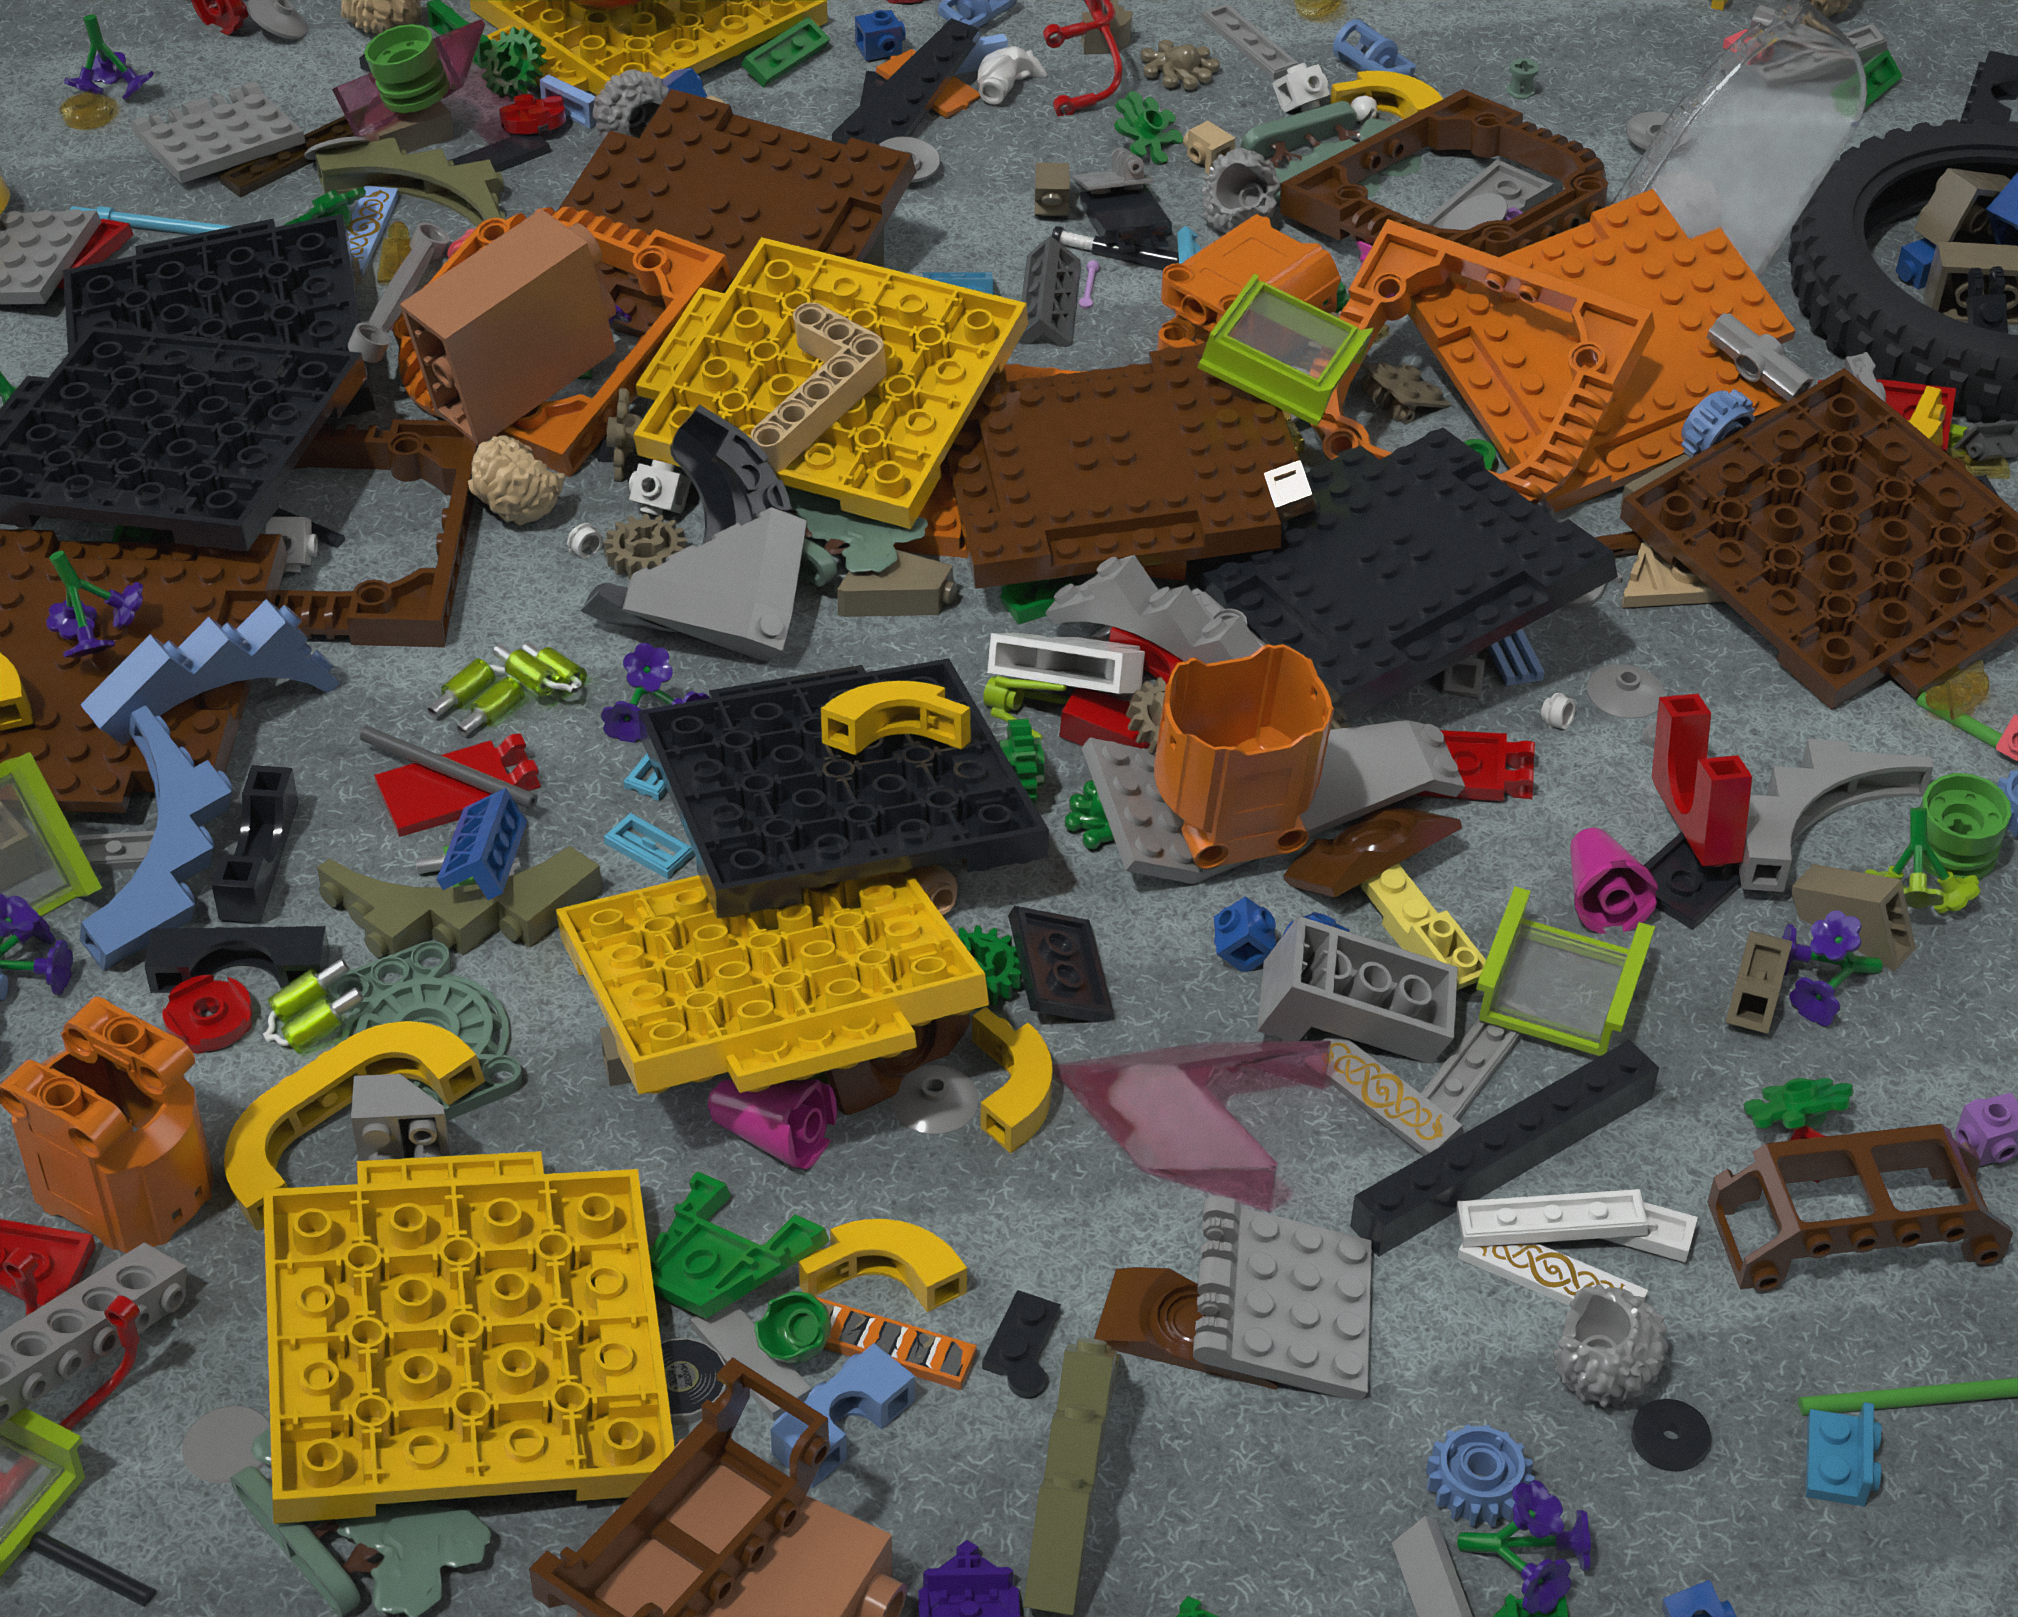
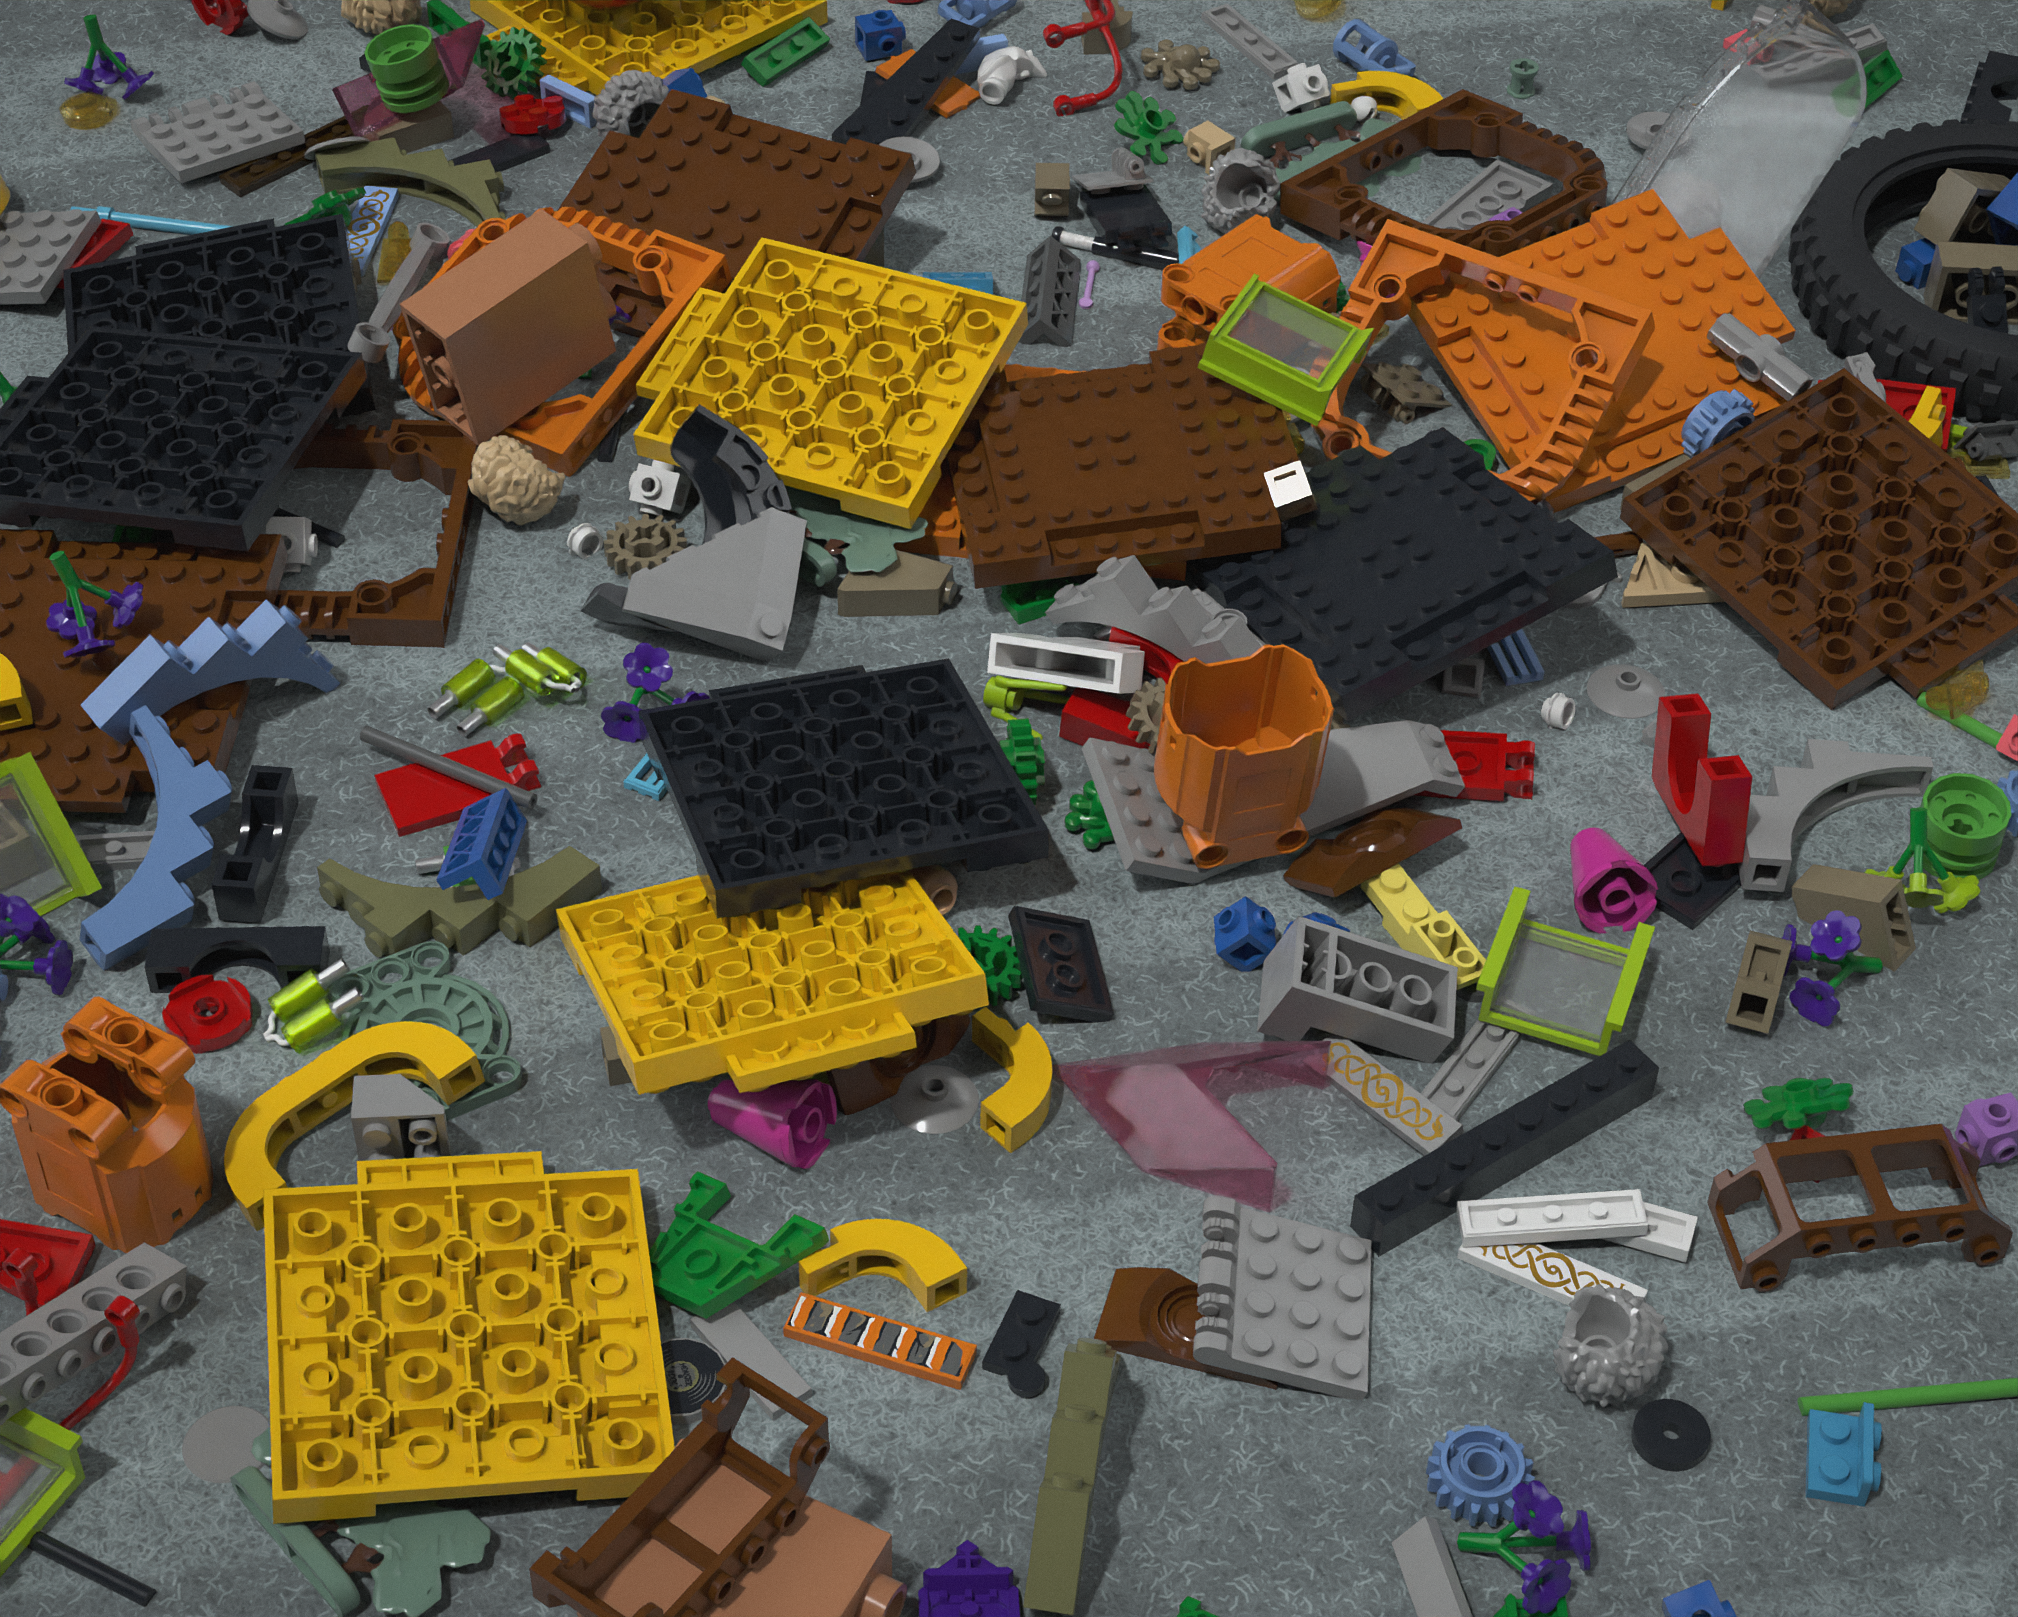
medium azure tile [604,813,695,879] -> none
dark tan animal [606,388,643,482] -> none
tan beam [751,303,887,473] -> none
green hair [754,1291,832,1365] -> none
medium blue arch [770,1343,915,1489] -> none
yellow arch [821,681,971,755] -> none
light grey piece [1443,193,1508,230] -> none

